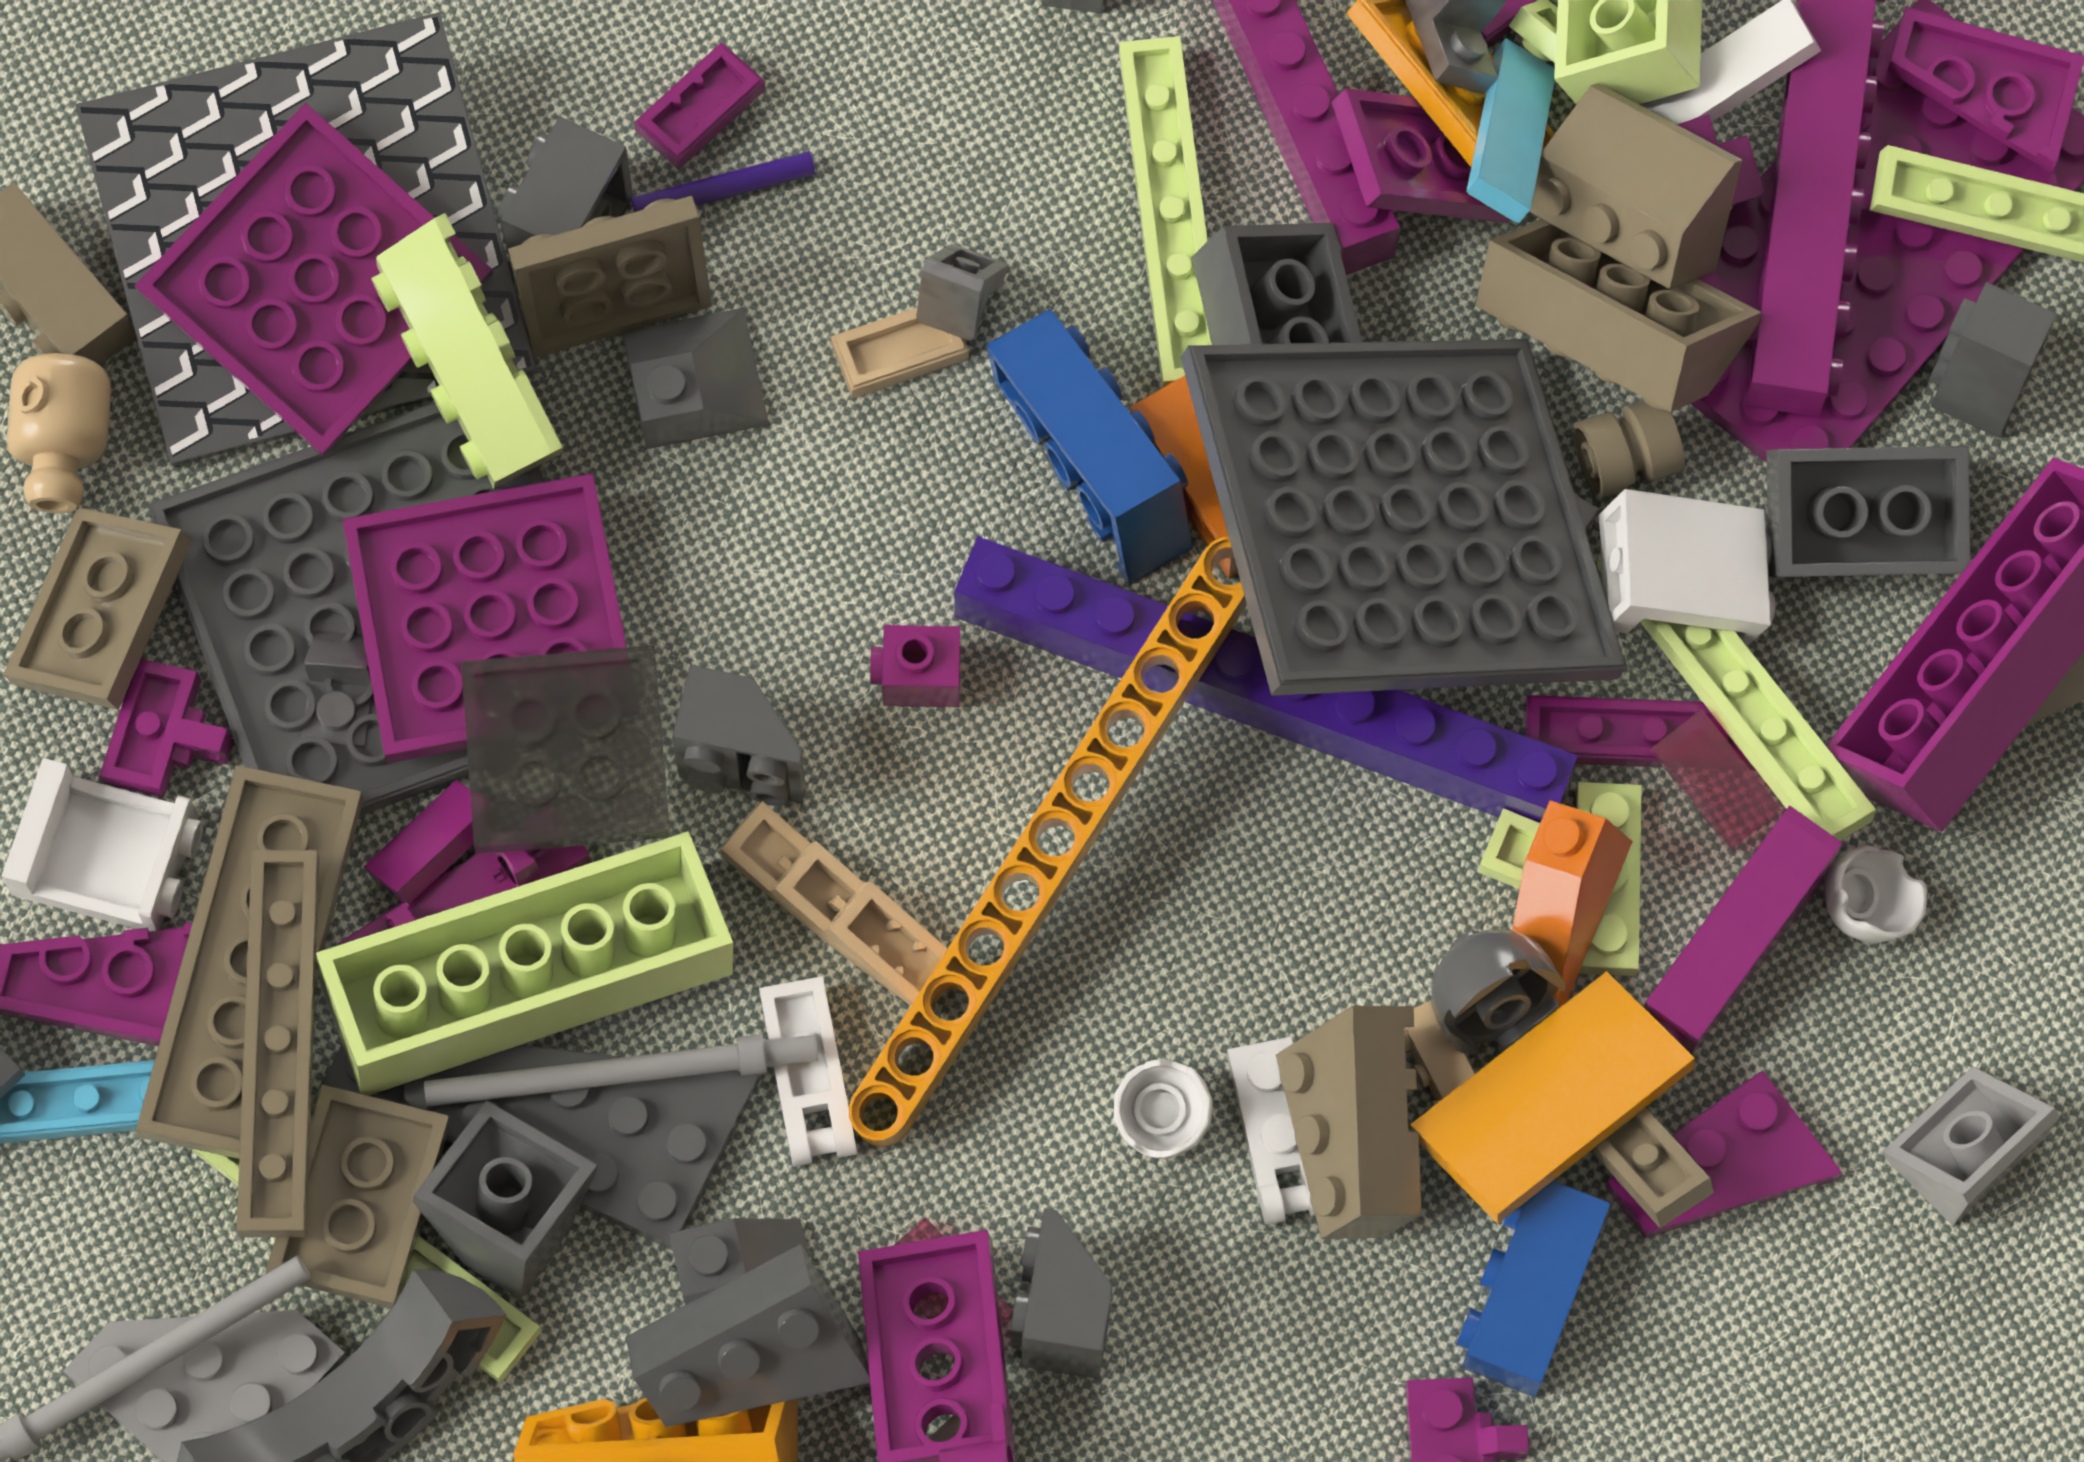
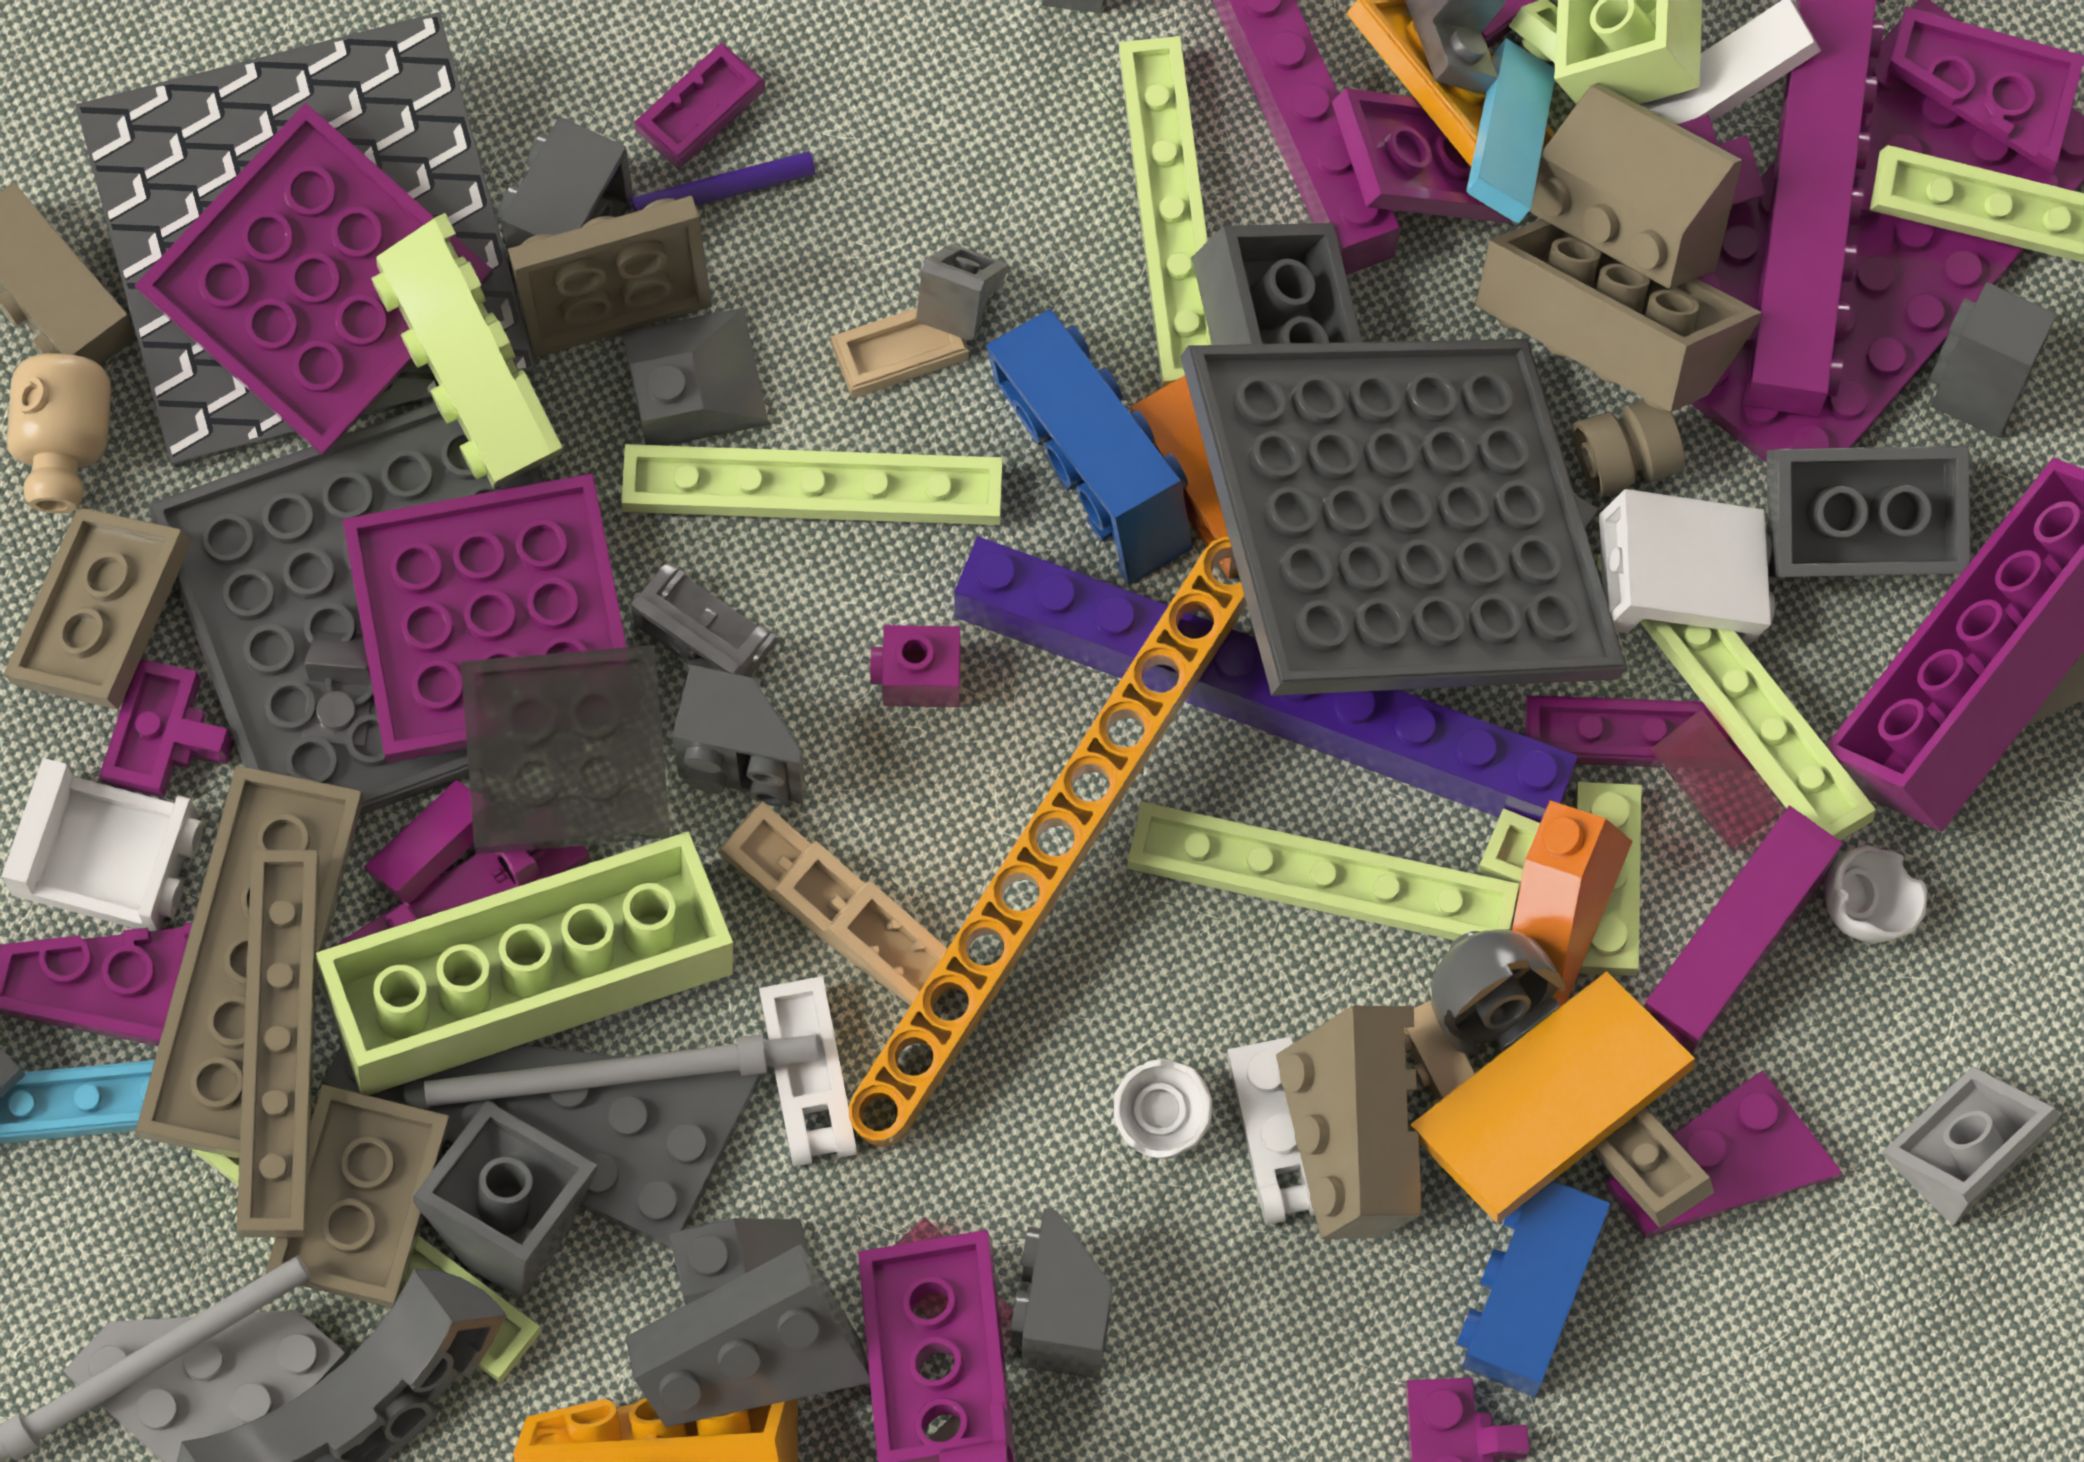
none -> yellowish green plate [621,444,1002,525]
none -> flat silver hinge [630,561,777,677]
none -> yellowish green plate [1127,802,1519,940]

